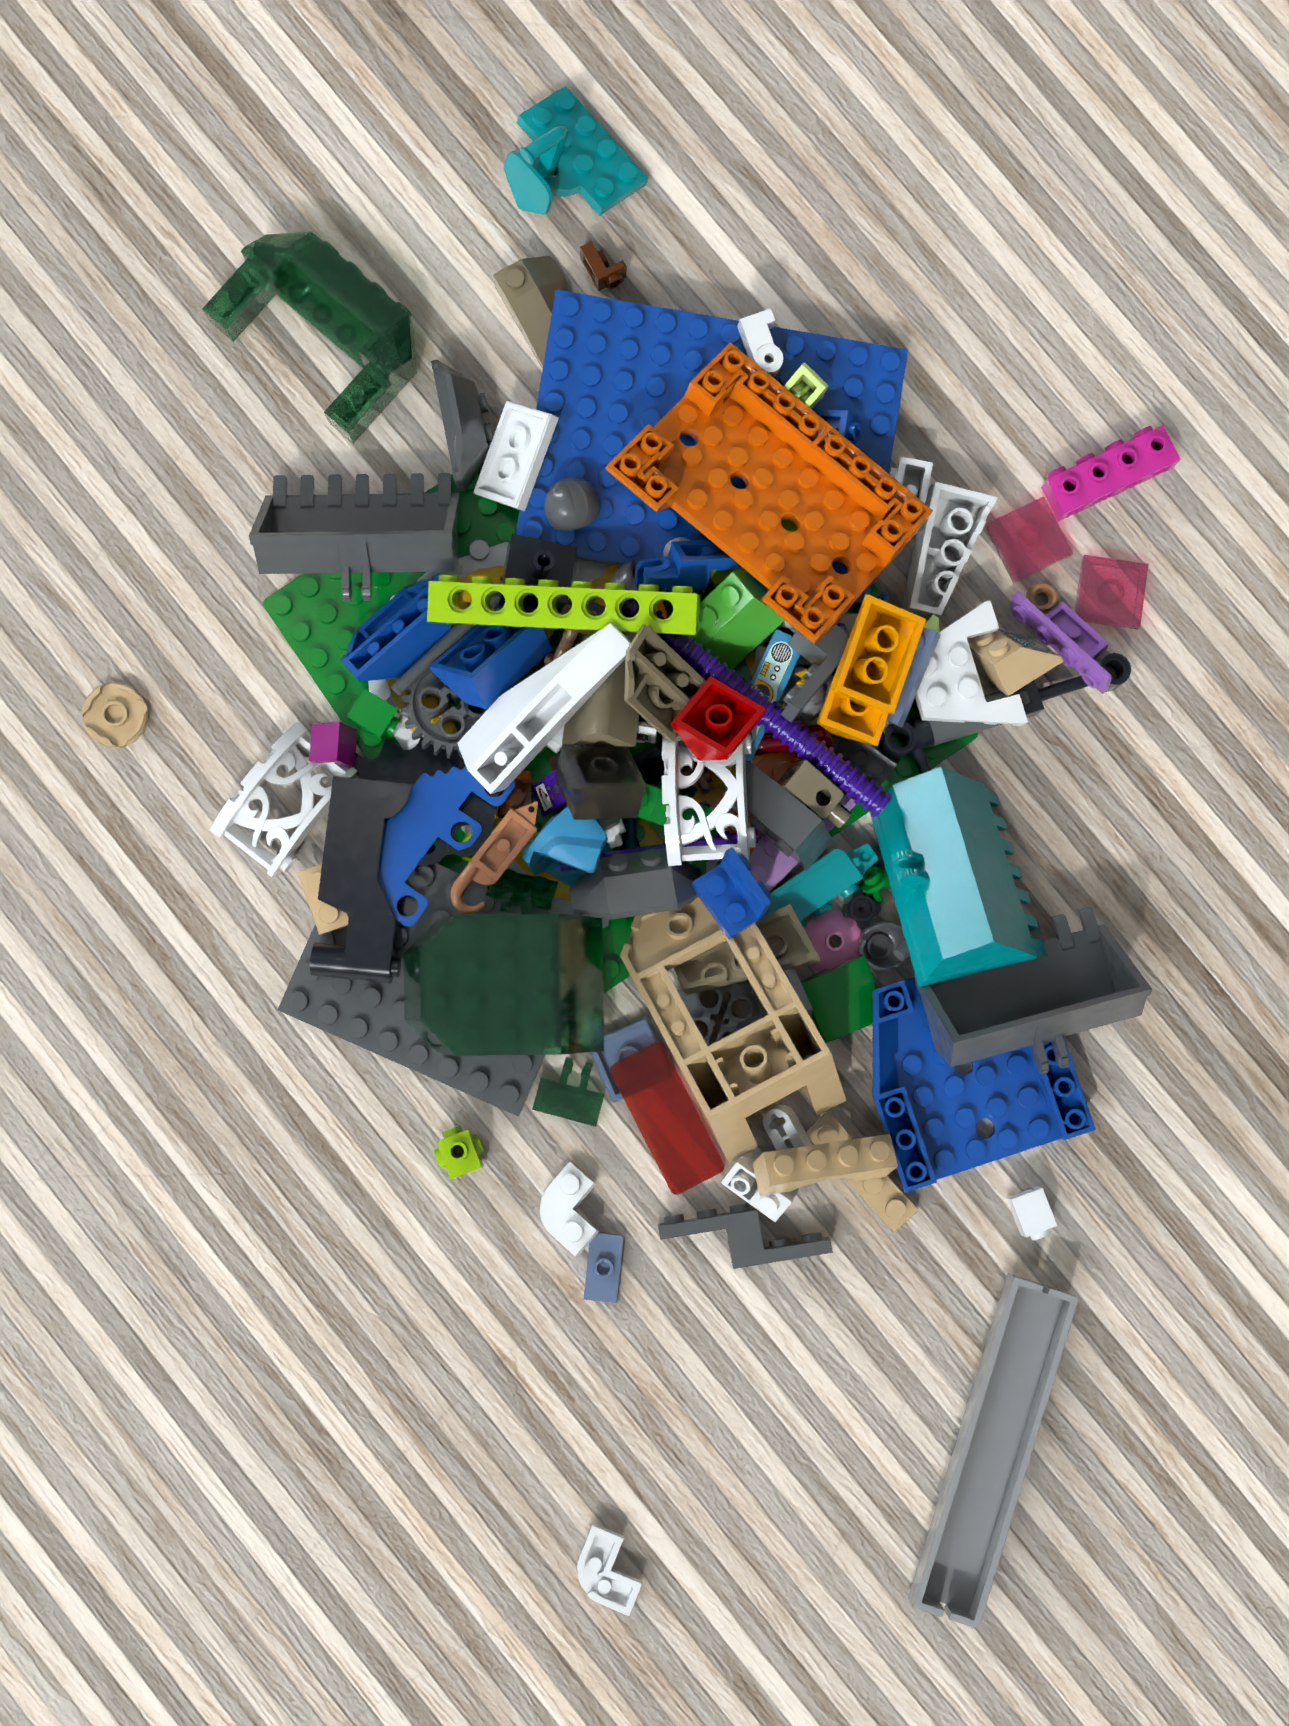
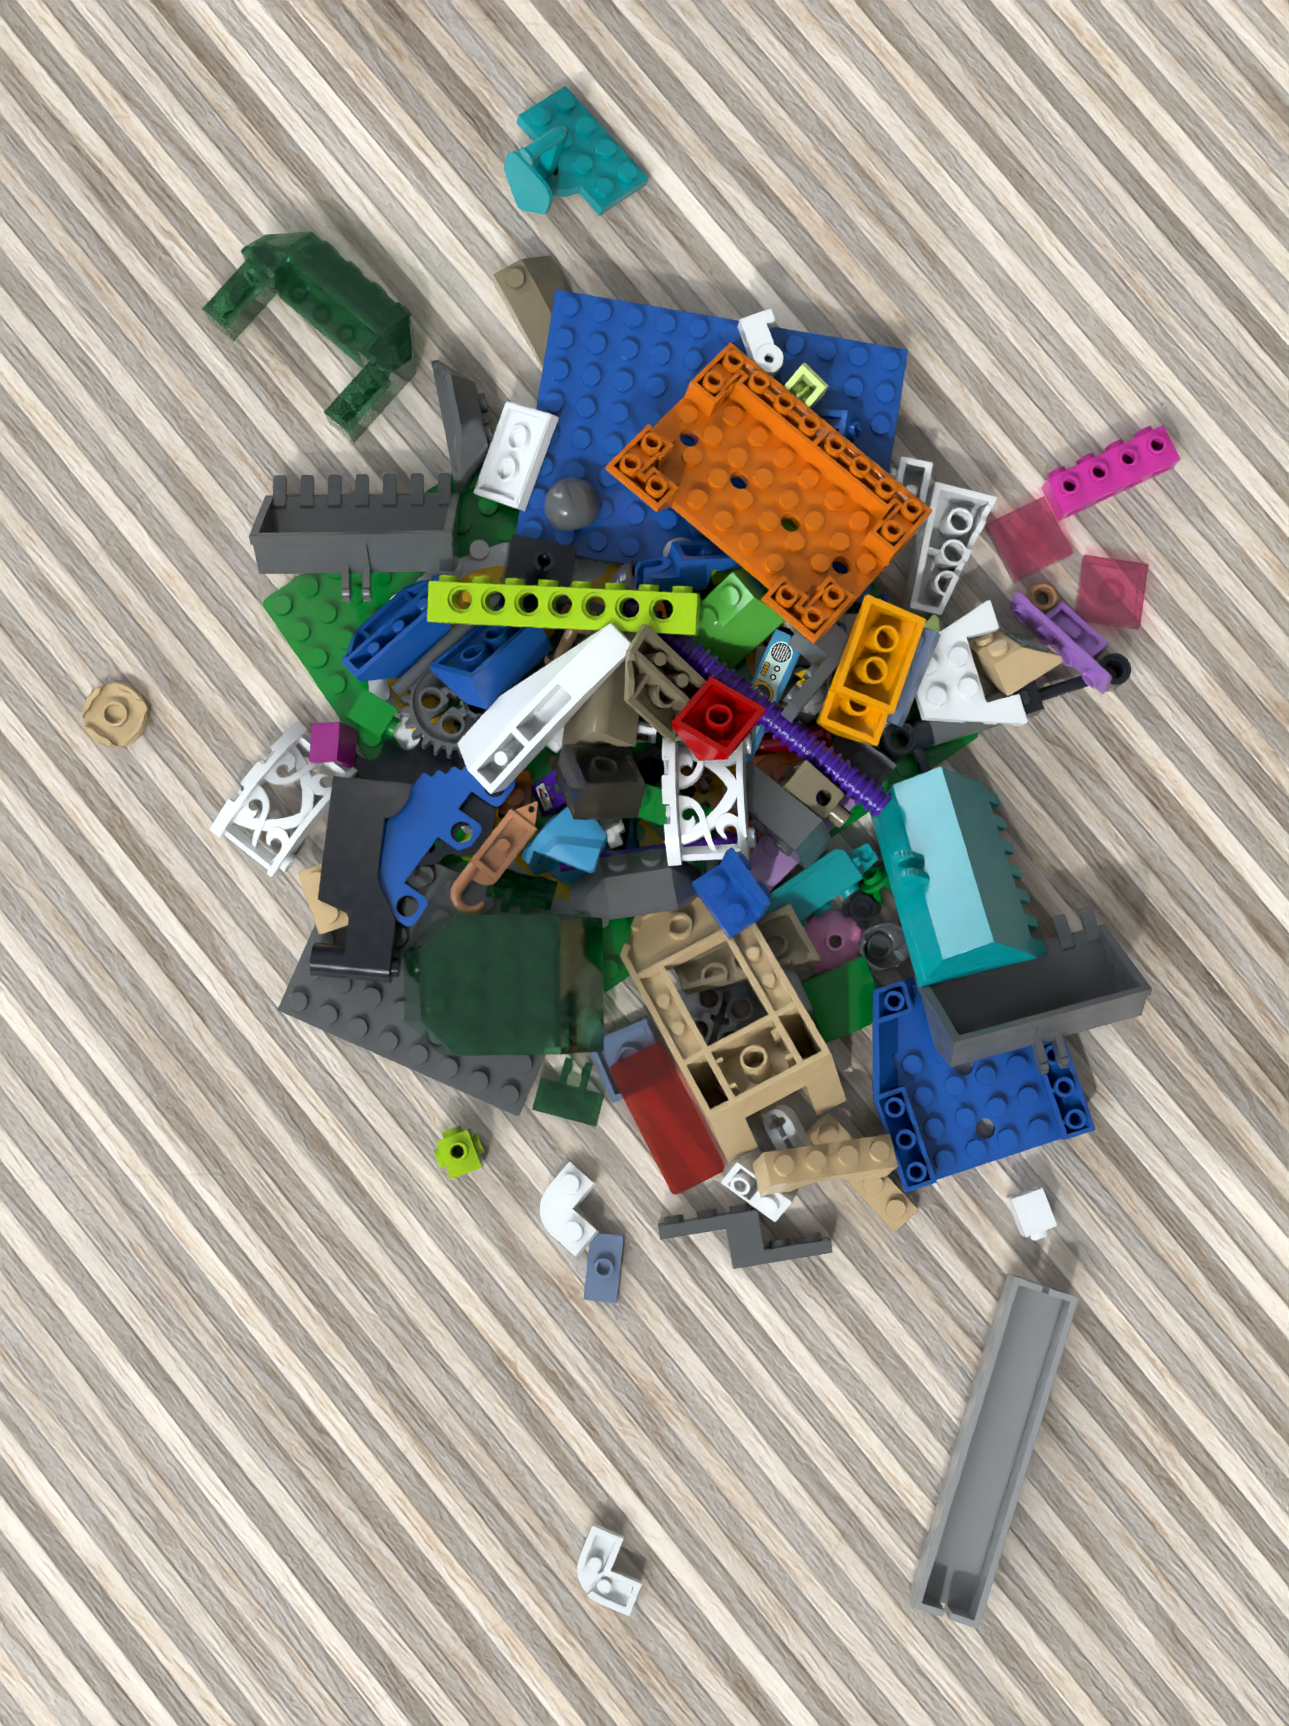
reddish brown bracket [580,241,627,291] -> none

